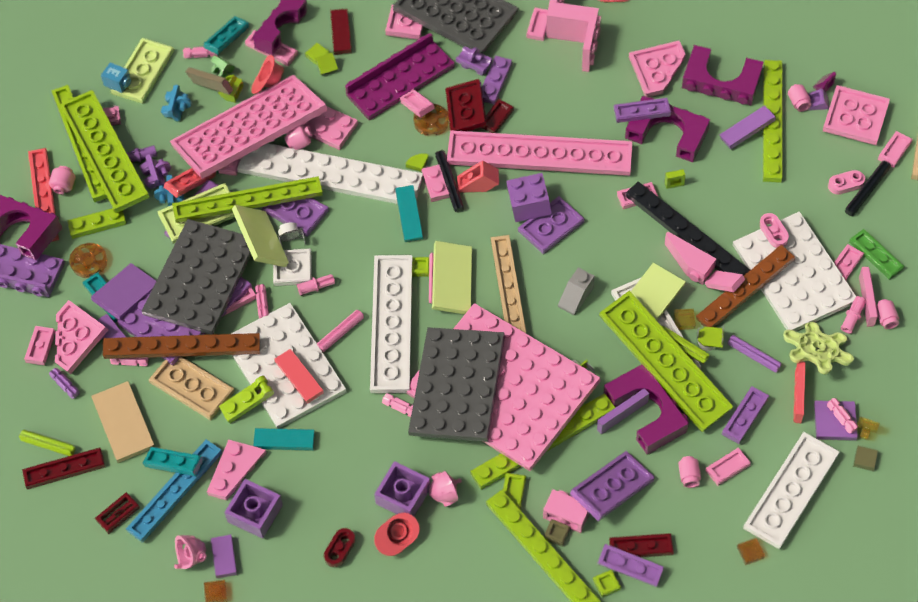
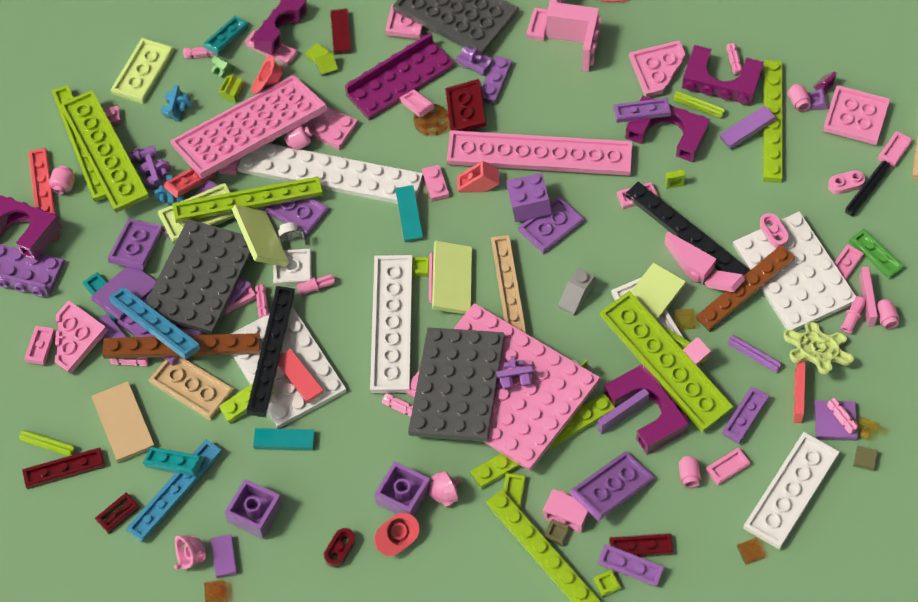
medium lavender axle [49,368,80,399] -> none
lime plate [67,208,127,239] -> none
clear orange piece [69,243,108,278] -> none
dark azure brick [101,63,131,93] -> none
dark tan tile [185,67,233,95] -> none
bright pink wing [207,440,267,500] -> none
bright pink axle [317,310,364,352] -> none
lime tile [405,154,429,172] -> none
black axle [435,150,464,212] -> none
dark red tile [481,99,514,133] -> none
lime piece [697,325,724,351] -> none
none -> medium lavender tile [108,218,164,270]
none -> dark azure plate [109,287,200,360]
none -> black tile [246,286,295,417]
none -> medium lavender hips [496,355,534,389]
none -> lime axle [673,91,725,118]
none -> bright pink tile [683,337,711,365]
none -> bright pink axle [726,43,742,75]

